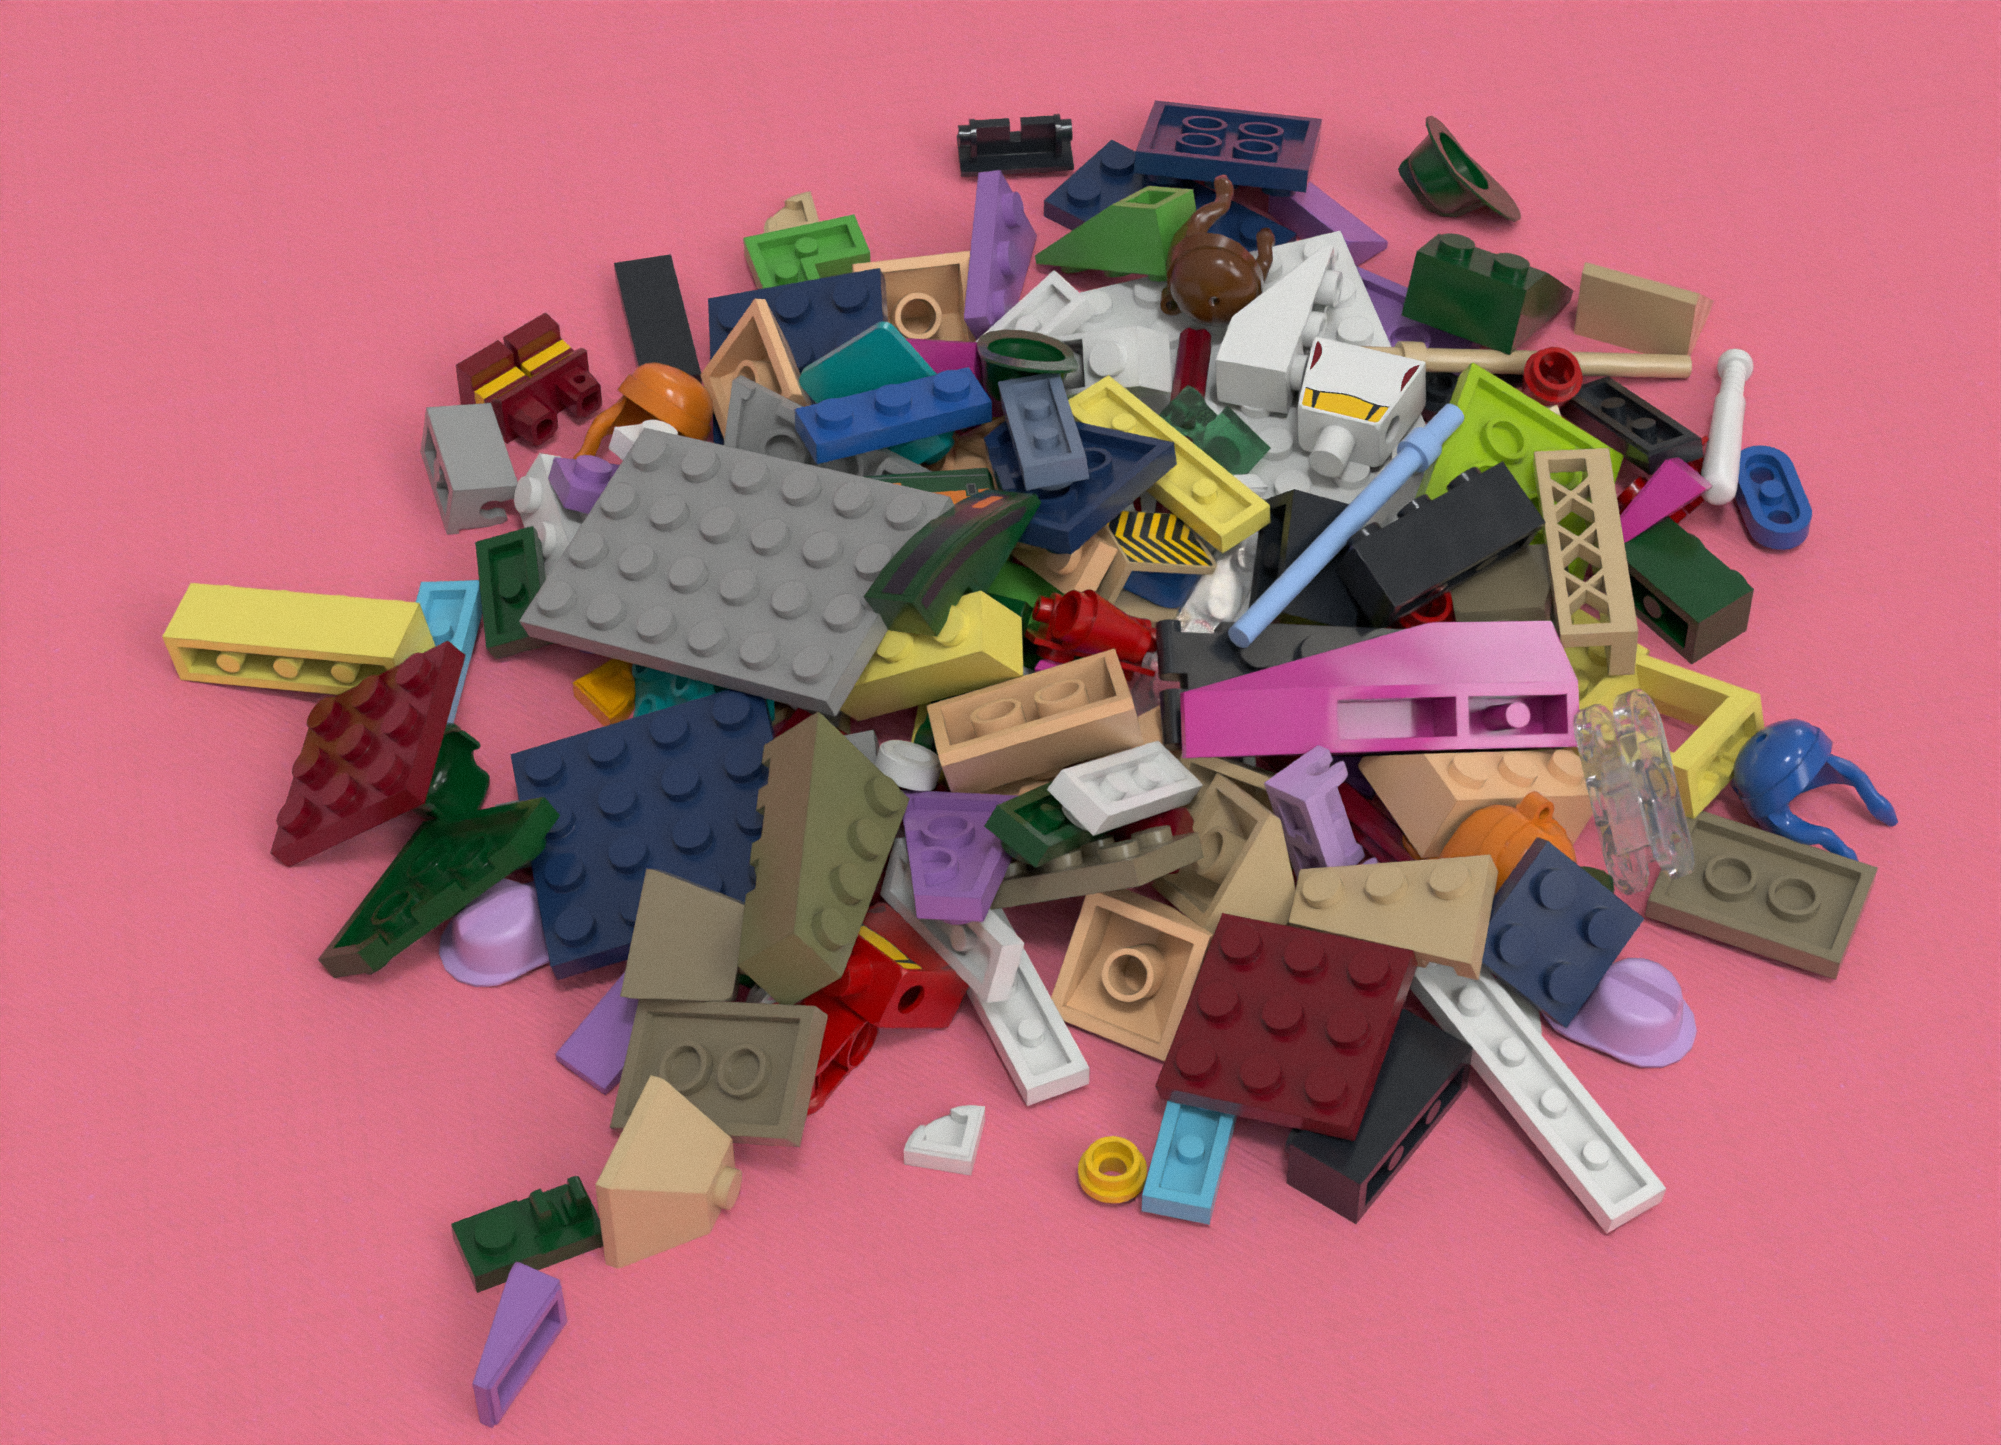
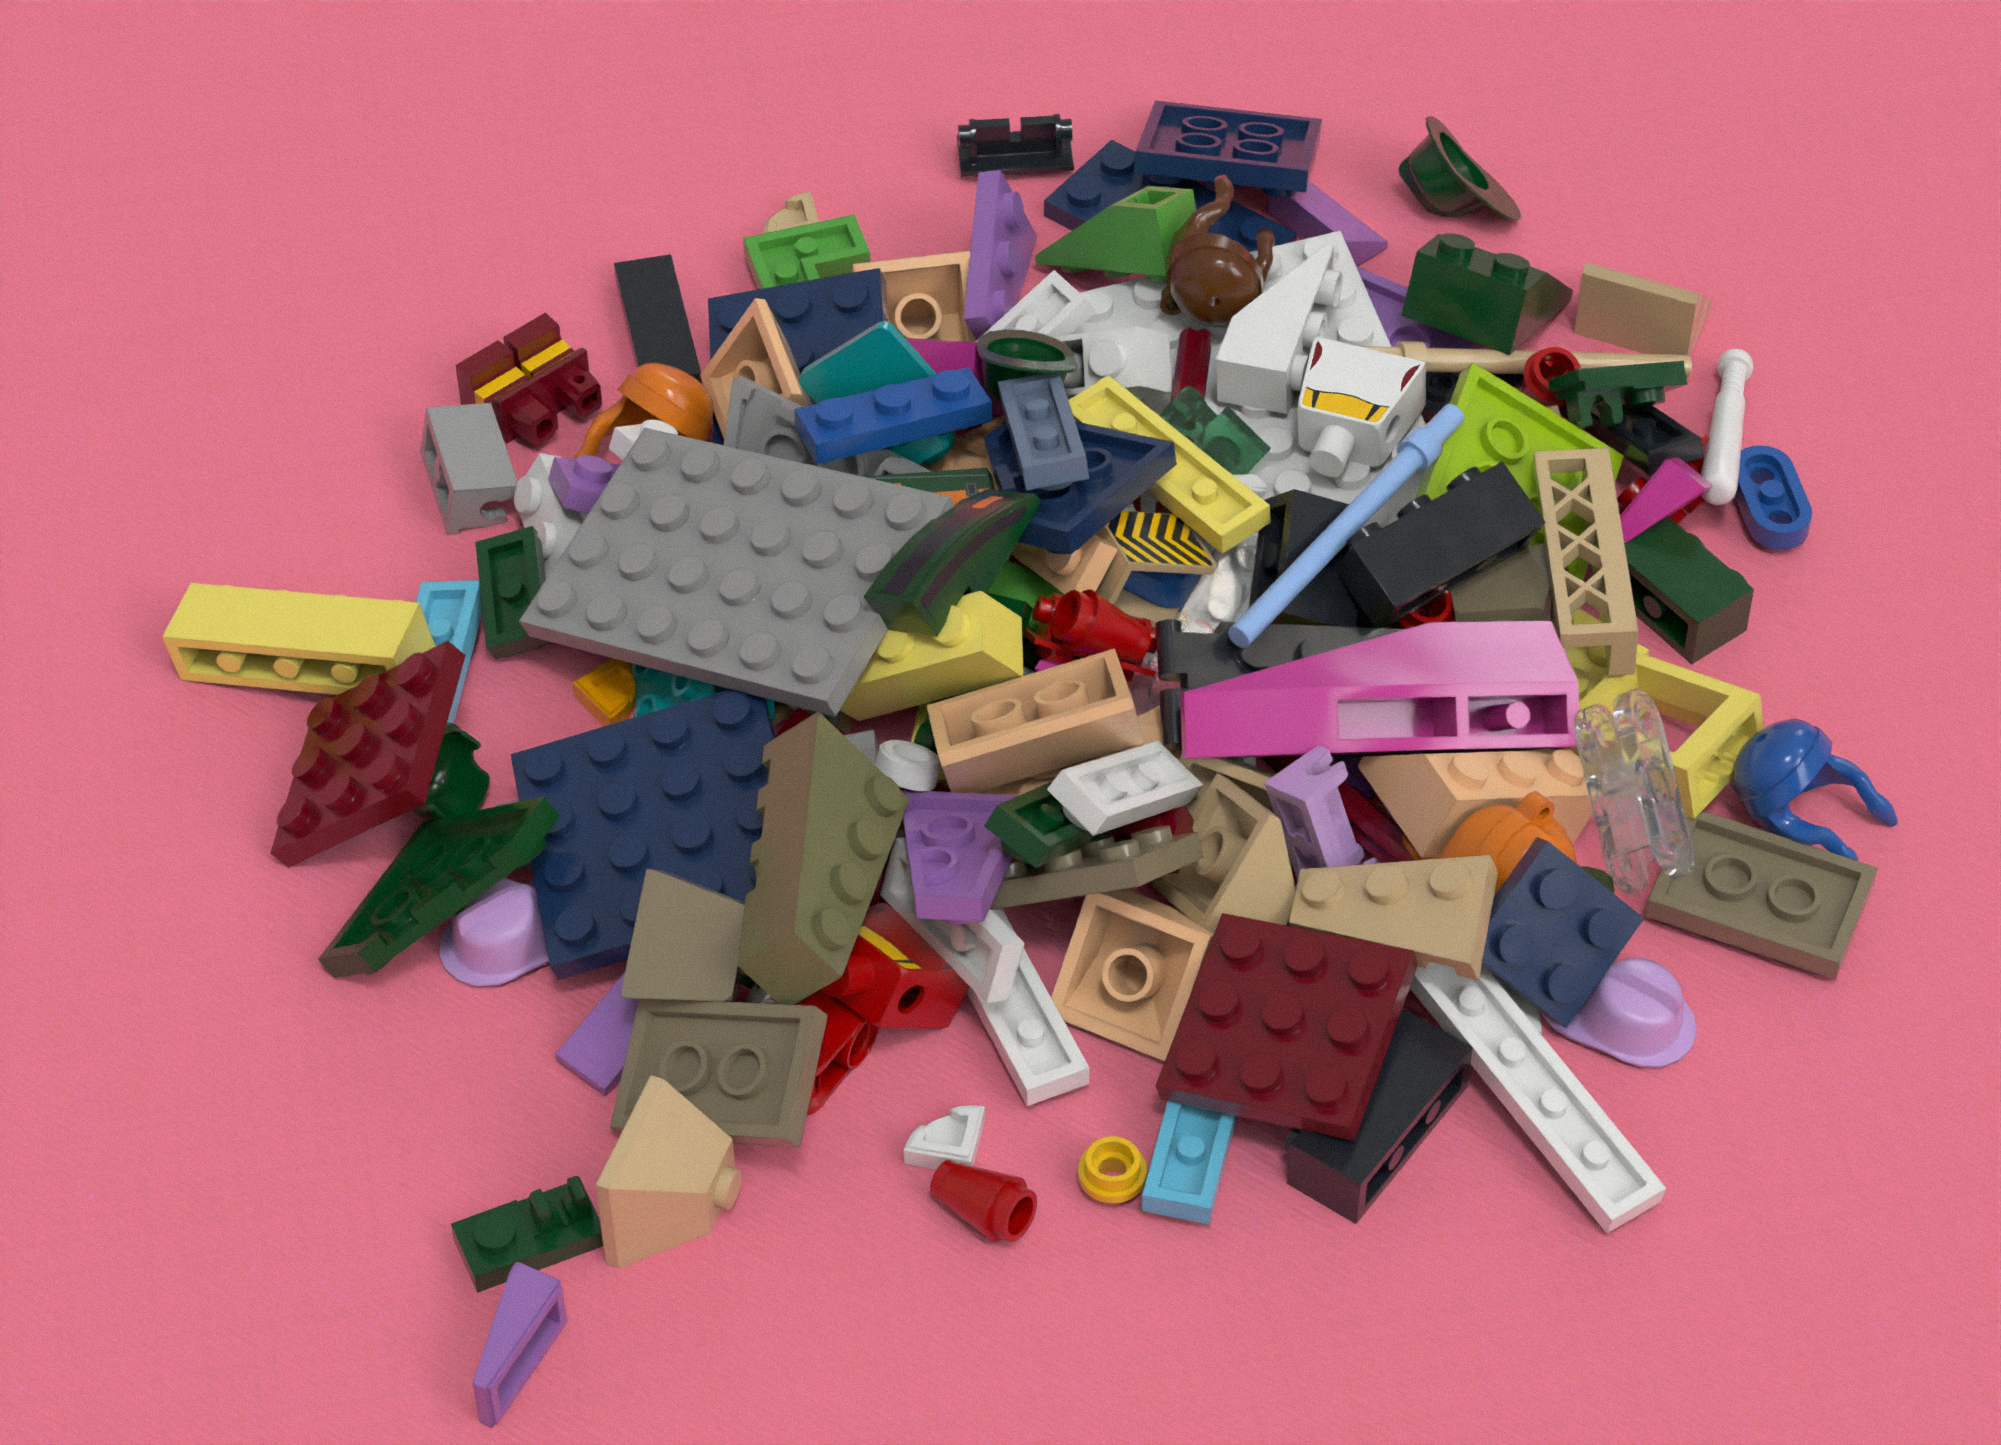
none -> red cone [930,1159,1037,1242]
none -> dark green plate [1548,360,1687,429]

